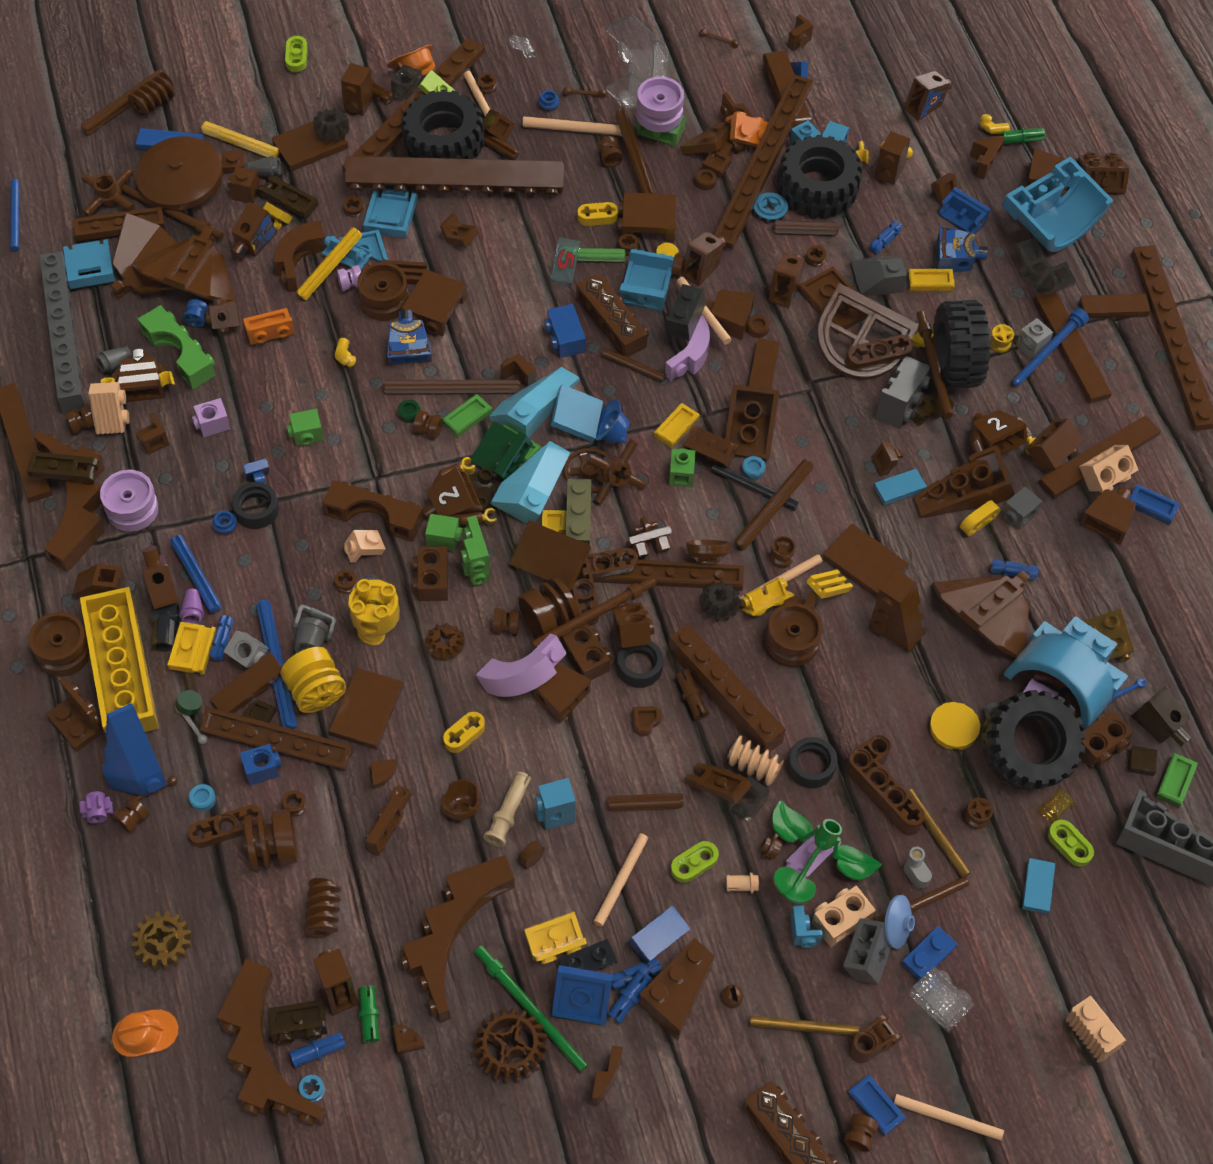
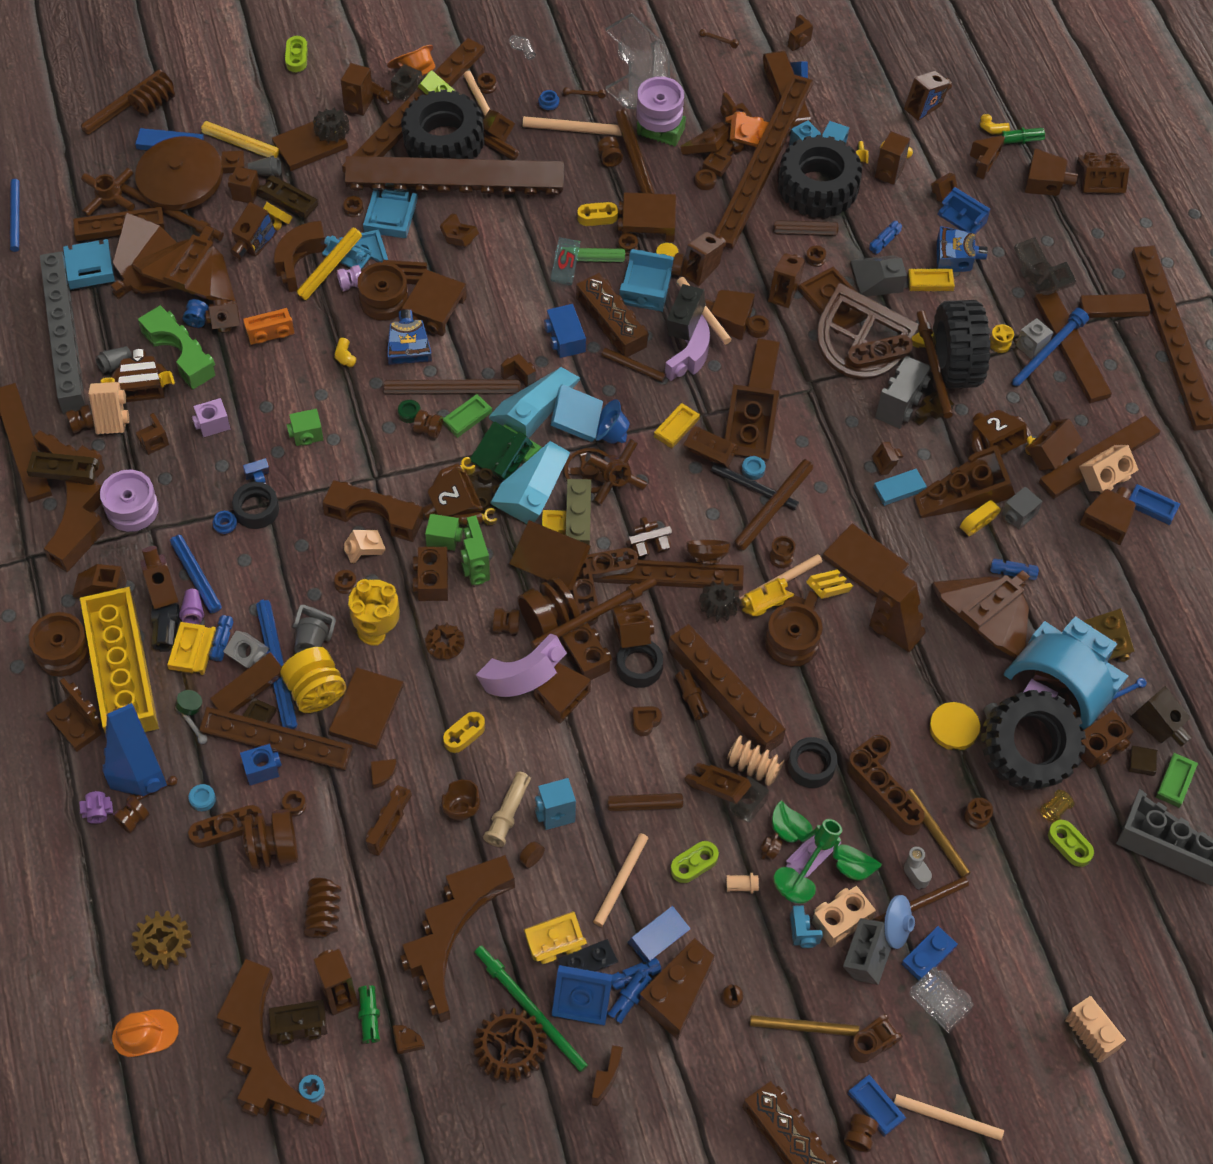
blue axle [289,1033,345,1068] -> none
bright green brick [669,448,695,487] -> none
dark azure gear [754,193,788,222] -> none
dark azure piece [1002,157,1113,252] -> none
dark azure tile [1022,858,1055,914] -> none

